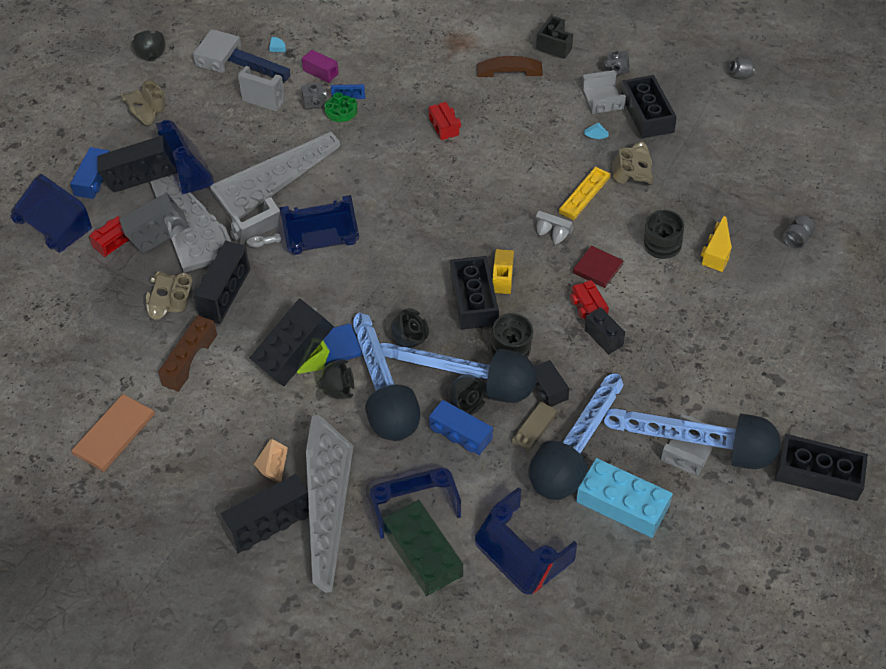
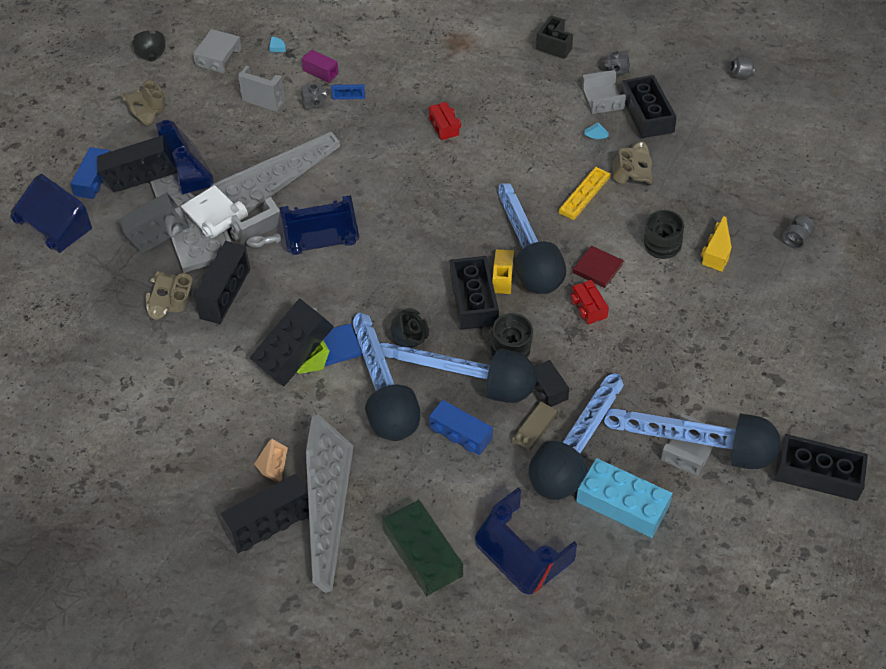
nougat tile [71,394,155,472] -> none
red brick [89,216,129,257] -> none
reddish brown arch [158,315,217,392] -> none
dark blue piece [200,40,291,82] -> none
pearl dark grey cylinder [319,359,354,399] -> none
green tile [324,92,358,122] -> none
clear blue windscreen [366,464,461,539] -> none
pearl dark grey cylinder [448,375,487,415] -> none
reddish brown slope [477,56,543,77] -> none
light grey tile [536,211,574,245] -> none
black brick [585,307,625,355] -> none
none -> white door [180,185,248,239]
none -> black piece [498,183,566,294]

